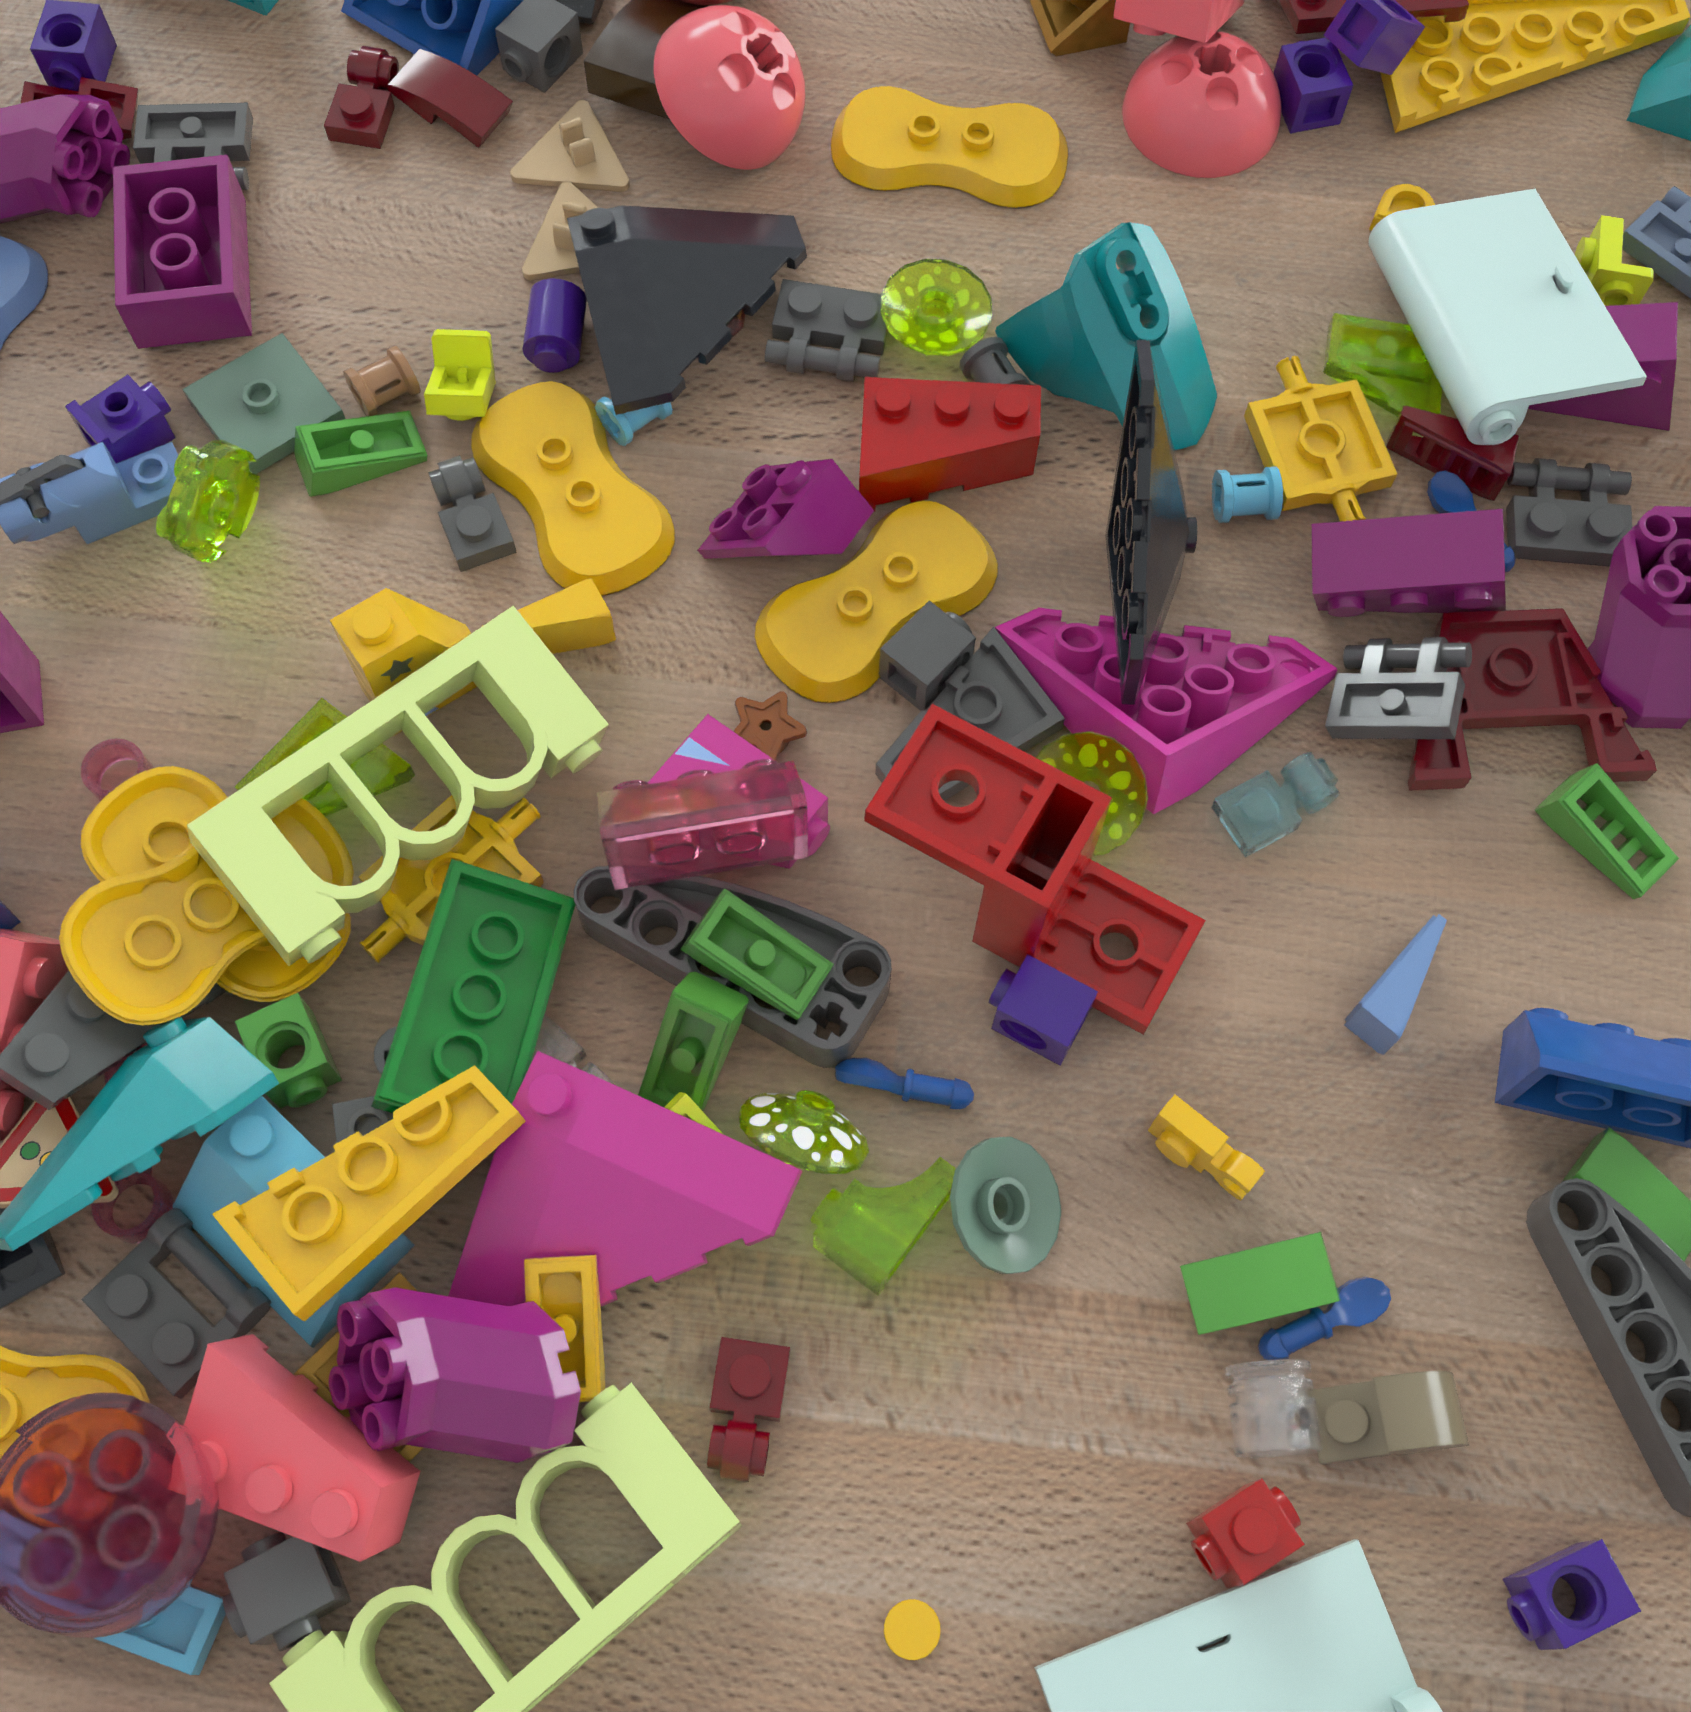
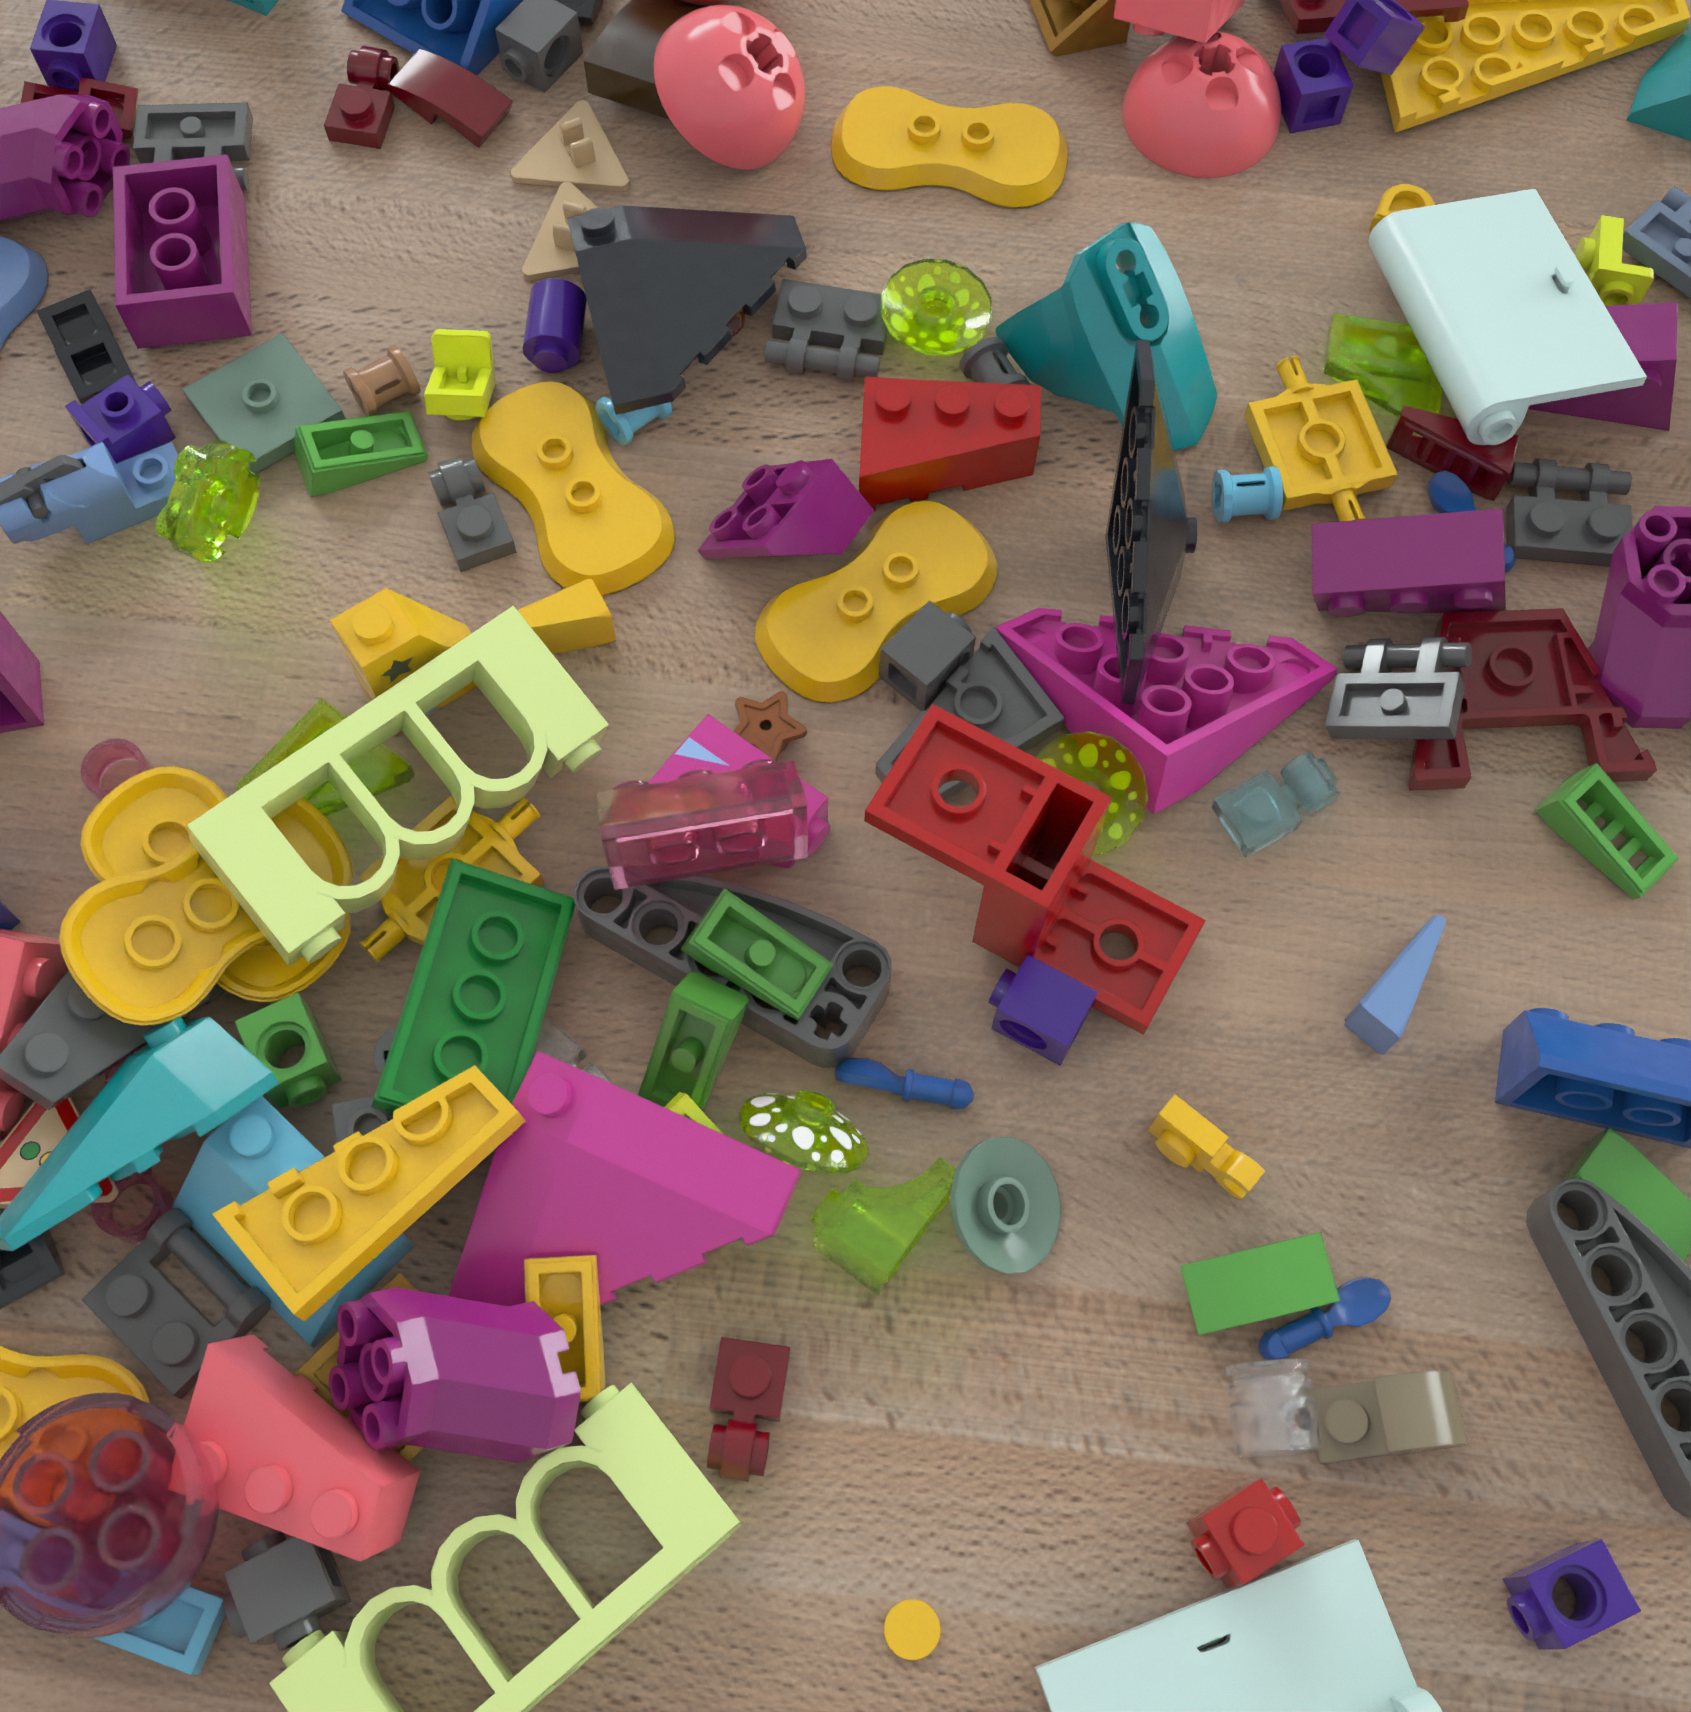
none -> black slope [37,289,136,404]

